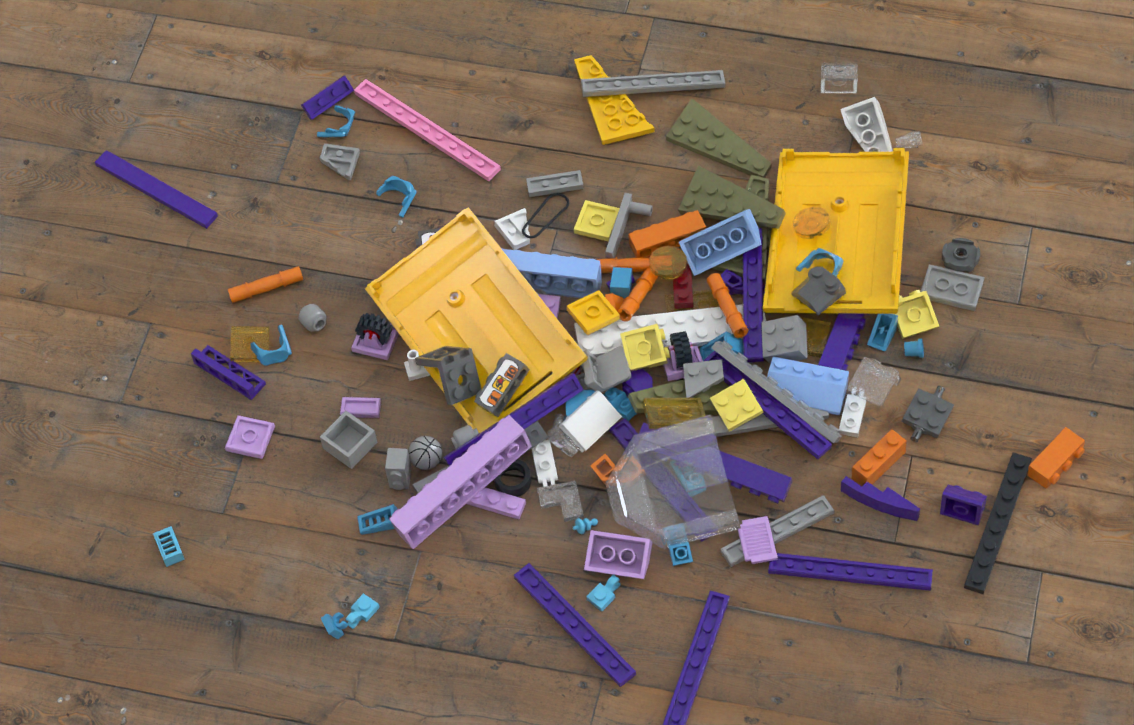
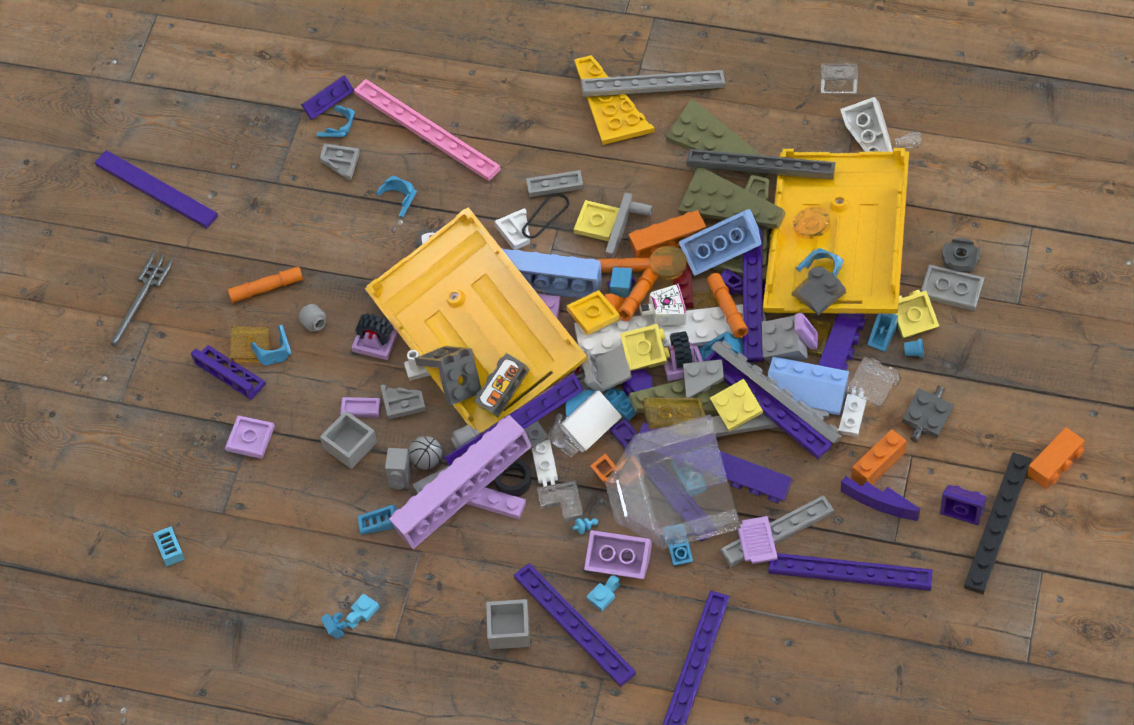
none -> dark grey piece [110,252,173,346]
none -> light grey wing [380,385,426,420]
none -> light grey piece [486,599,530,649]
none -> white torso [640,284,687,325]
none -> dark grey tile [687,149,836,180]
none -> lavender tile [795,313,818,350]

